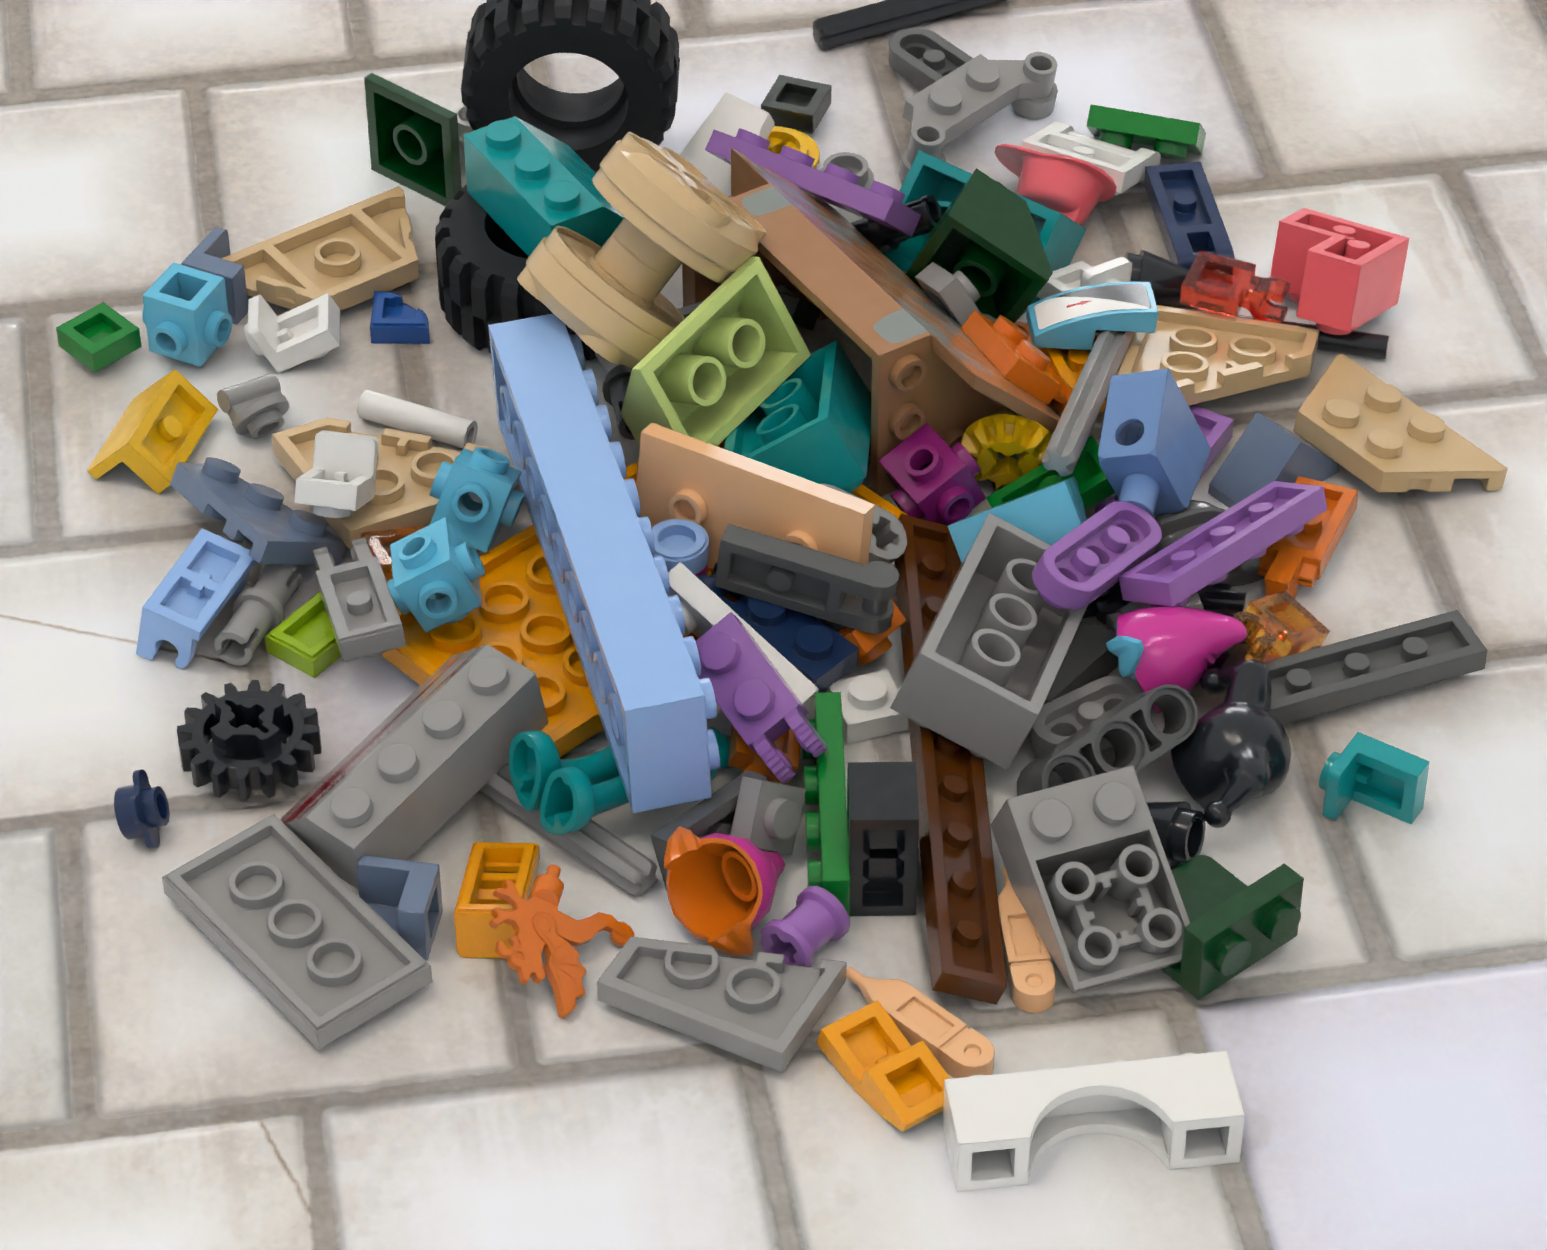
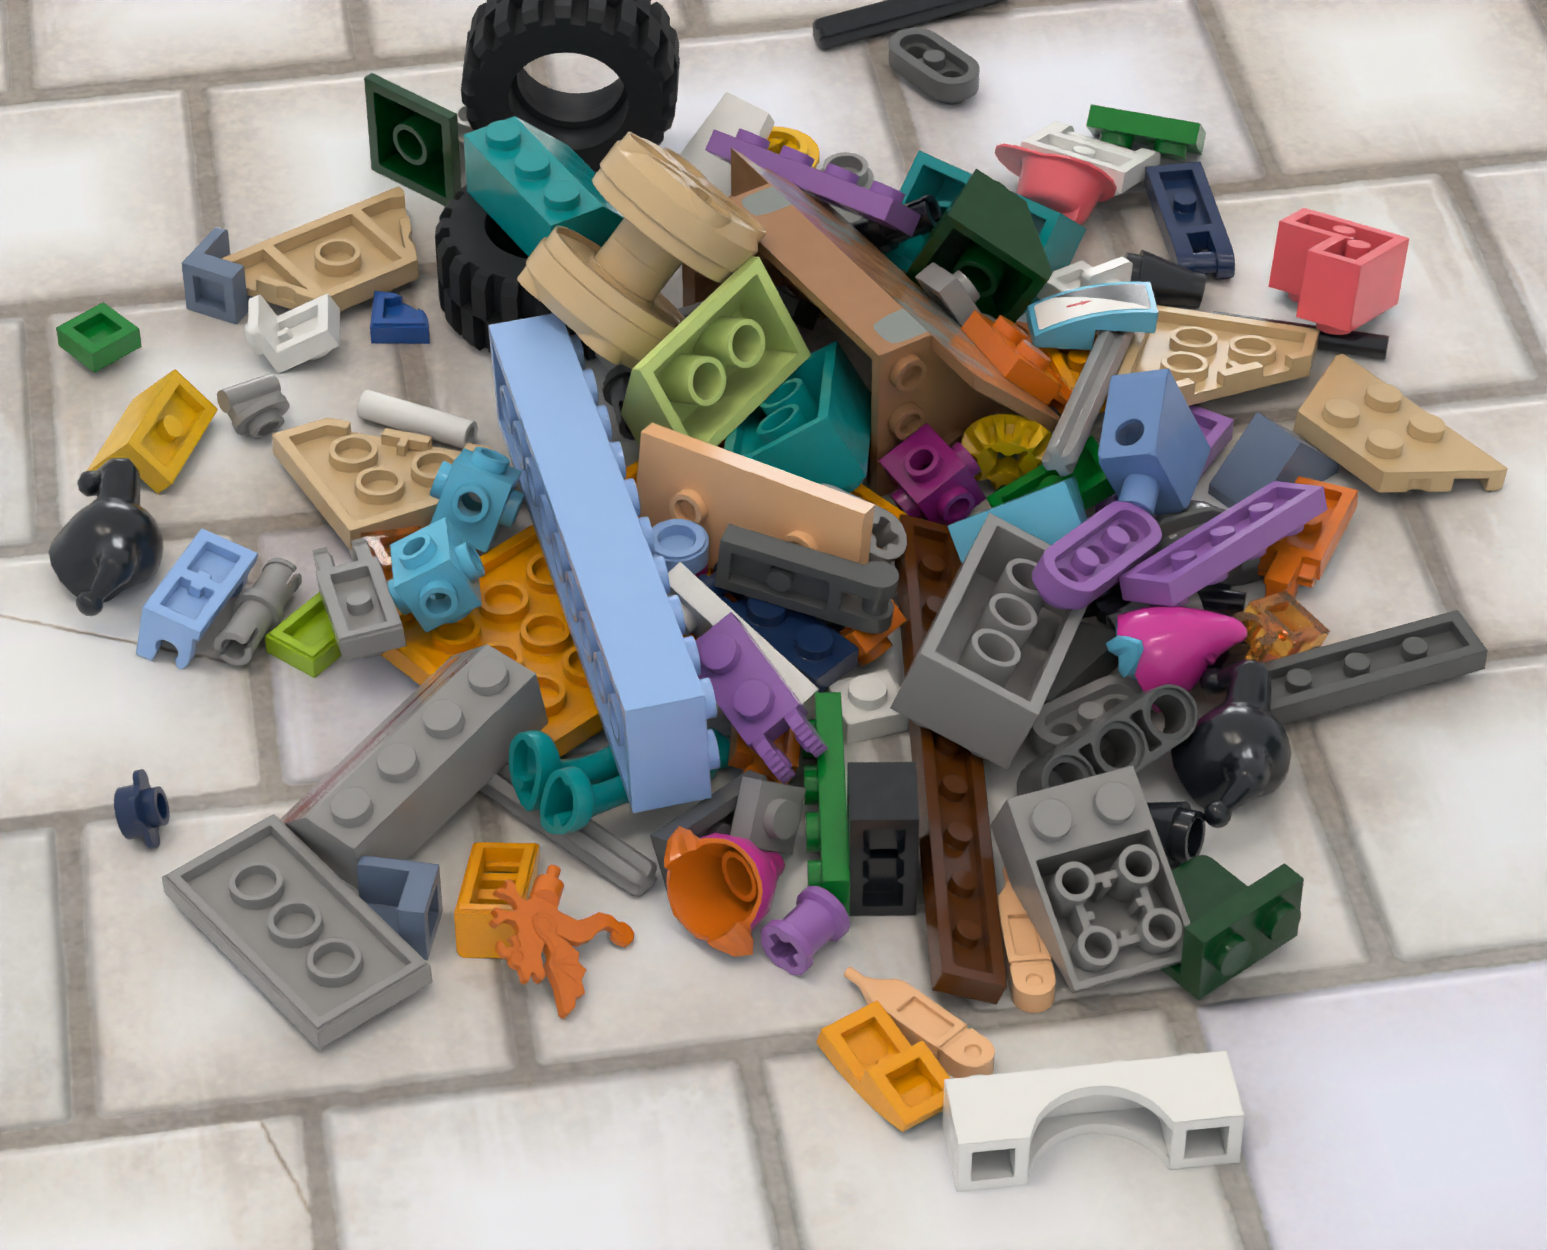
medium azure brick [142,262,232,367] -> none
sand blue wing [170,457,346,565] -> none
black gear [177,680,322,801] -> none
white bracket [294,430,378,518] -> none
light grey wing [597,937,847,1073] -> none
pearl dark grey plate [761,74,832,134] -> none
light grey plate [899,52,1058,182] -> none
clear red plate [1180,251,1290,324] -> none
teal bracket [1319,732,1430,824] -> none
none -> black piece [49,458,164,616]

